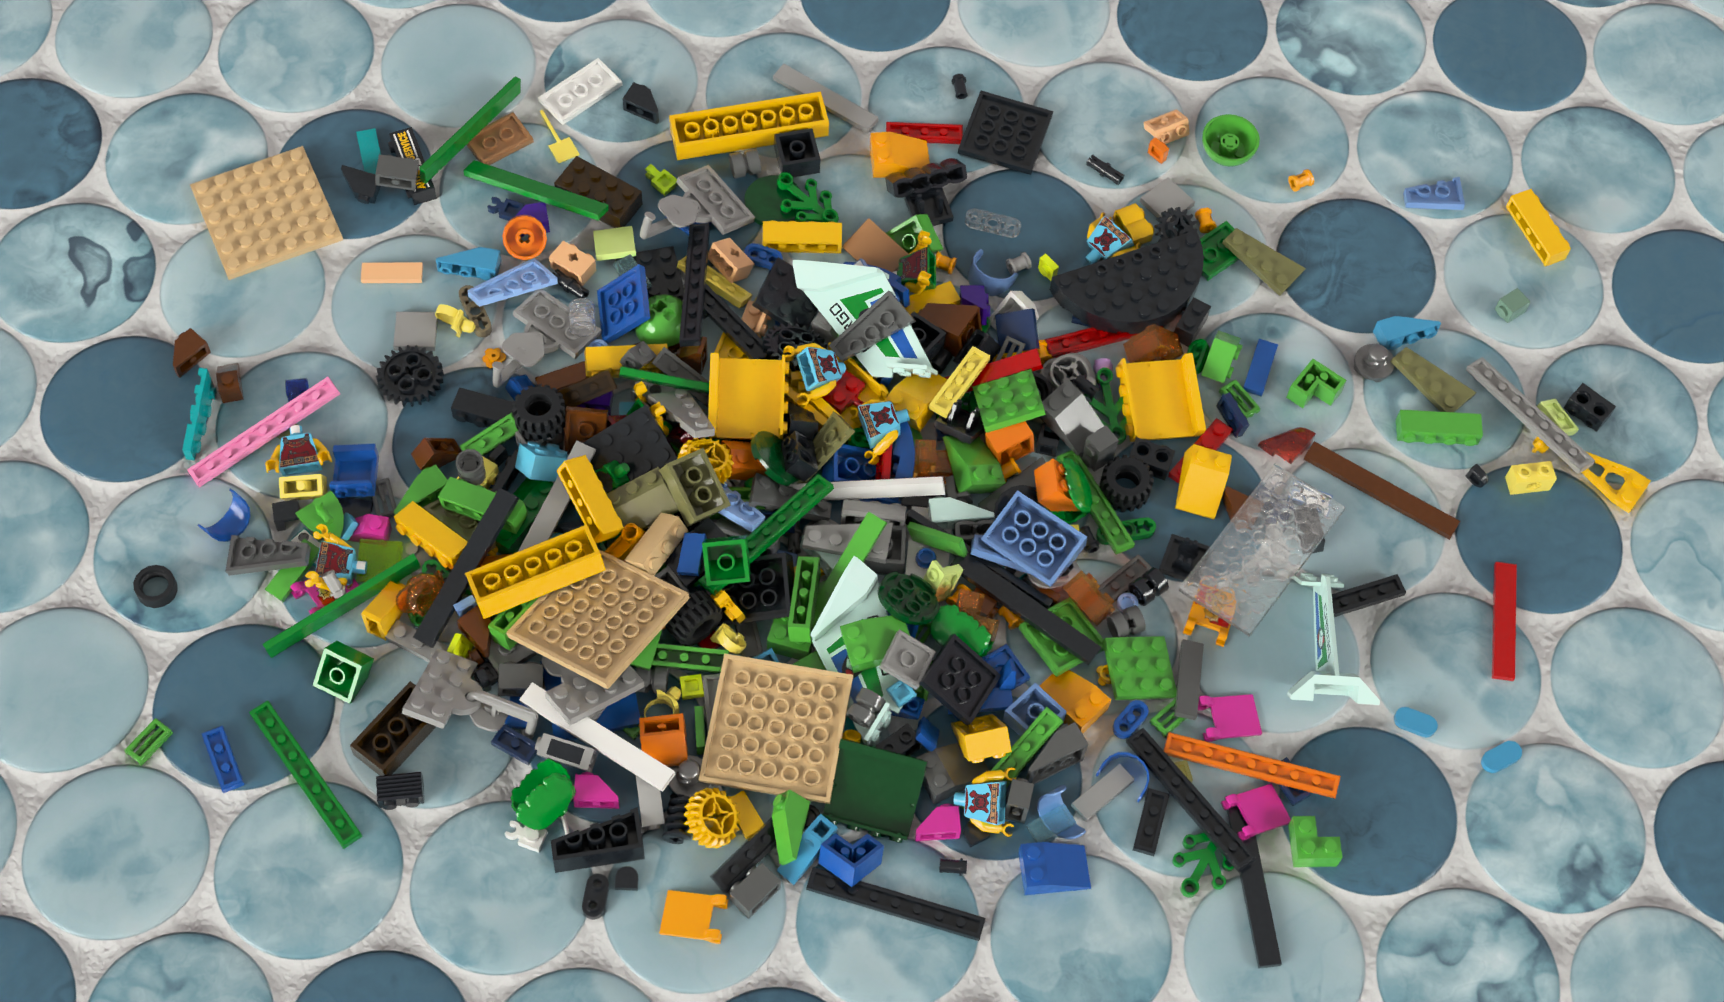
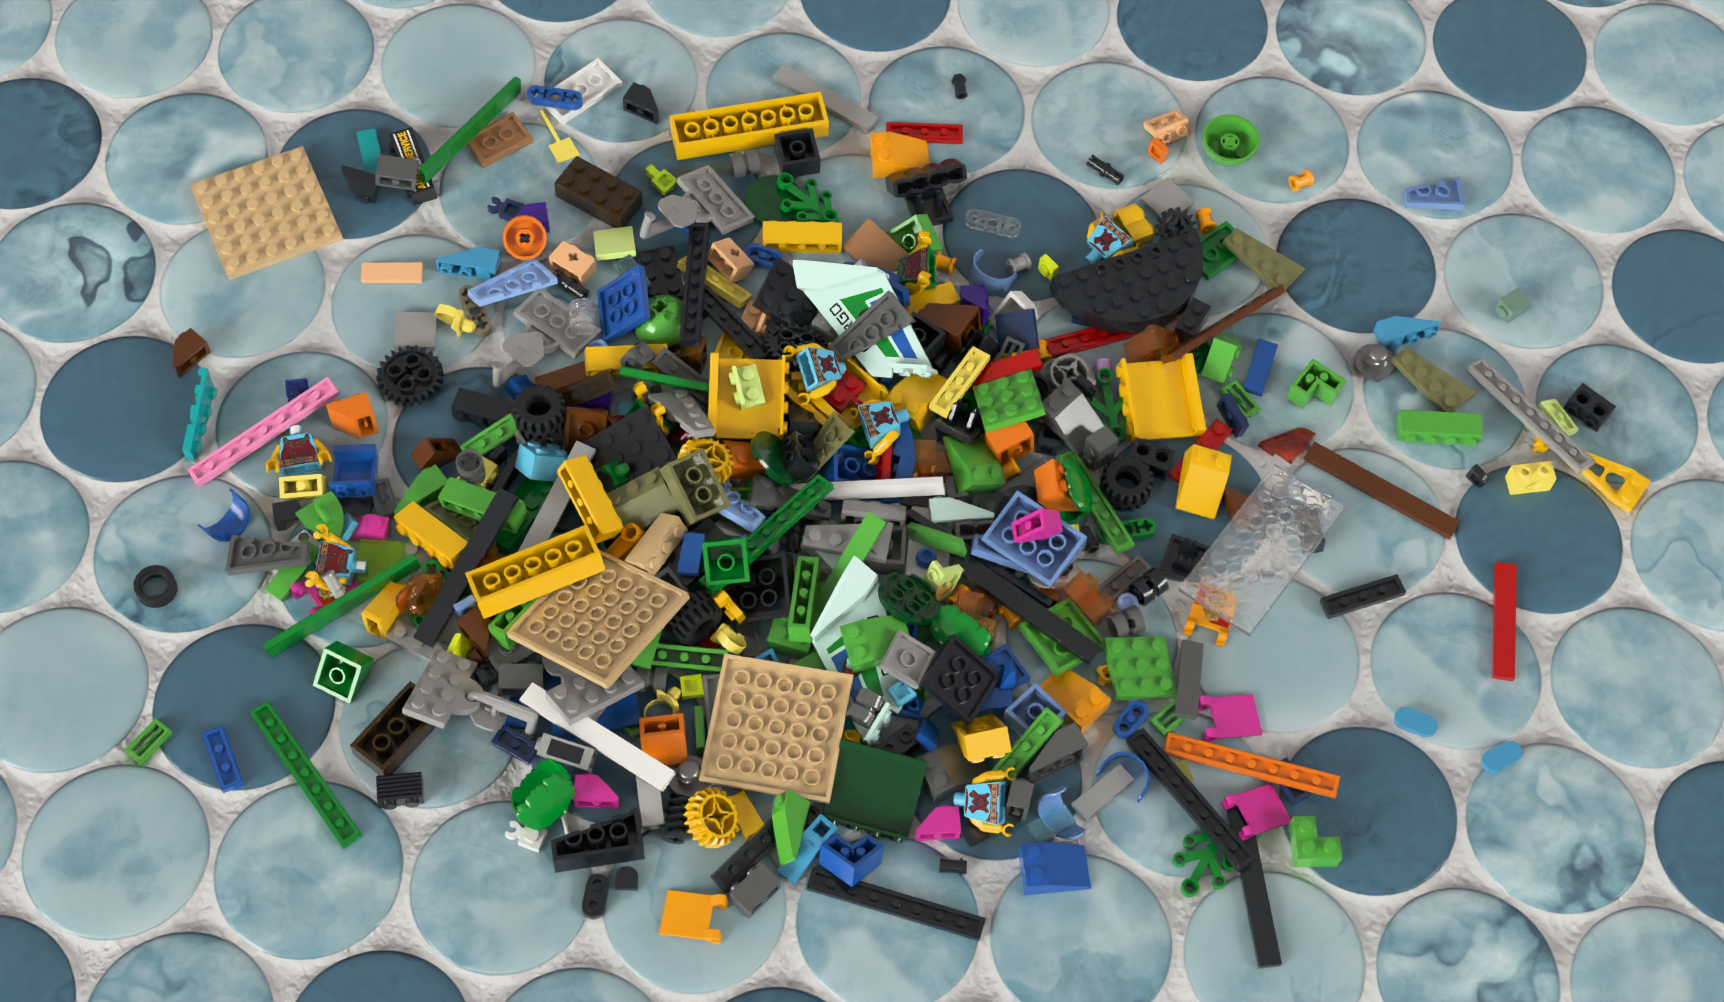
reddish brown slope [216,363,244,403] -> none
green tile [463,160,609,220] -> none
light orange plant [482,348,506,368] -> none
black plate [958,90,1053,175] -> none
black tile [1132,788,1170,857] -> none
light aqua piece [1287,573,1380,705] -> none
yellow brick [1506,189,1571,267] -> none
none -> orange slope [326,392,379,439]
none -> blue beam [527,85,583,110]
none -> yellowish green bracket [729,364,766,410]
none -> dark pink slope [1011,508,1063,543]
none -> reddish brown tile [1160,285,1286,364]

